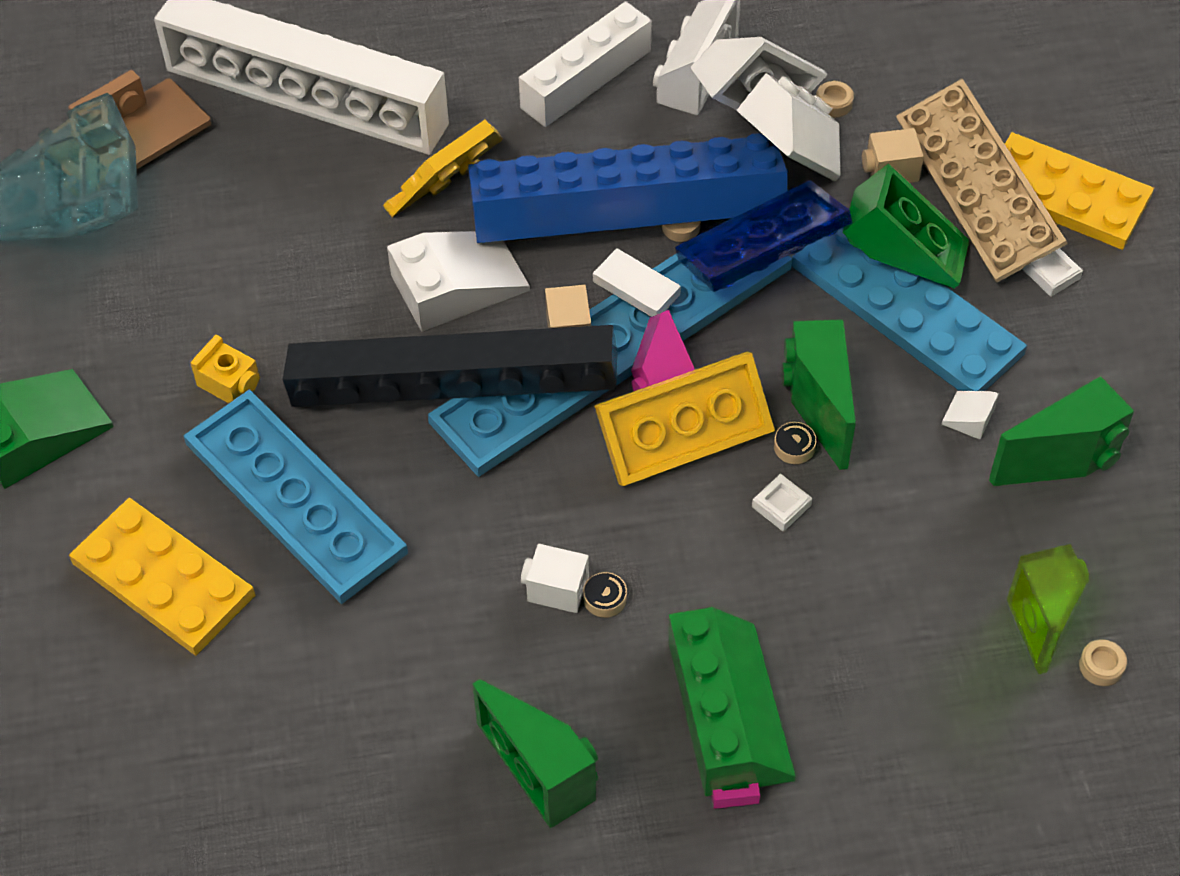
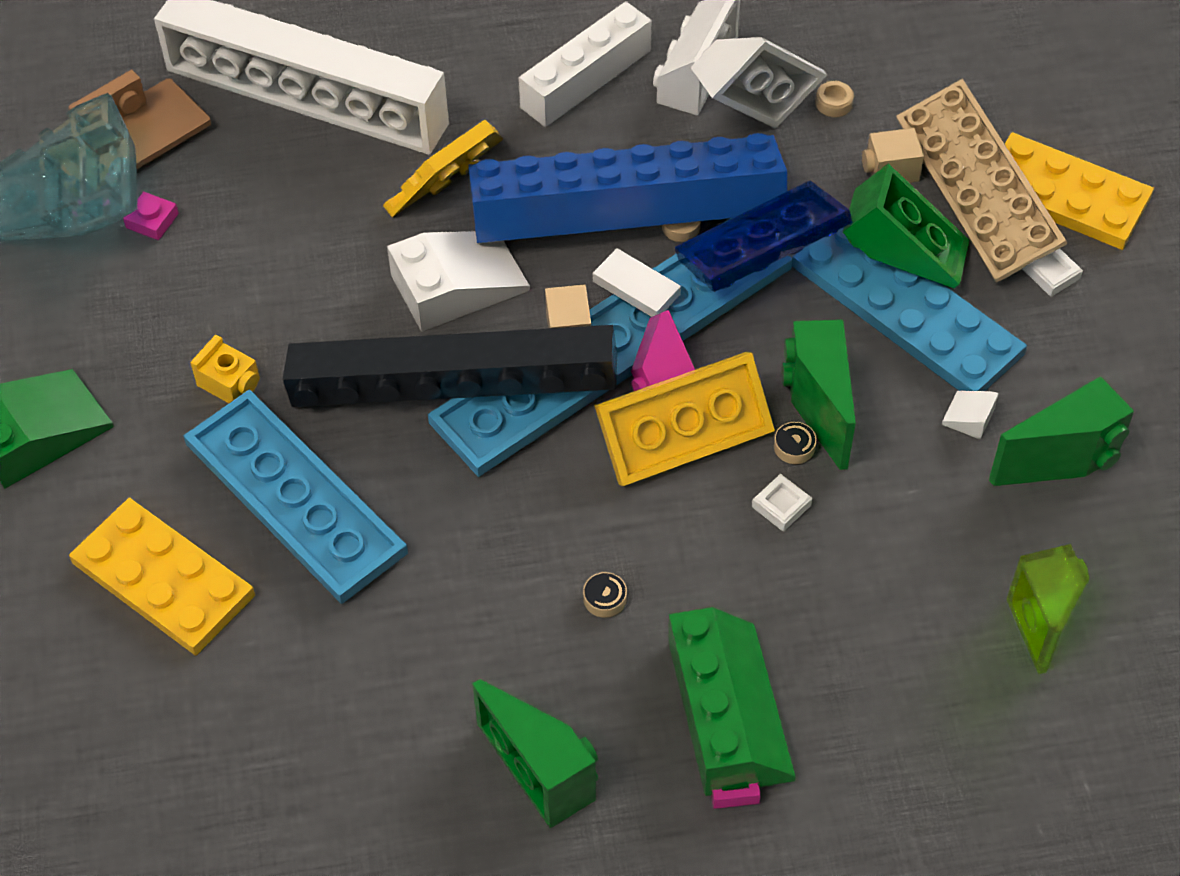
white brick [521,543,589,613] -> none
white slope [737,73,840,182] -> none
tan tile [1079,640,1127,686] -> none
none -> dark pink plate [123,191,179,241]

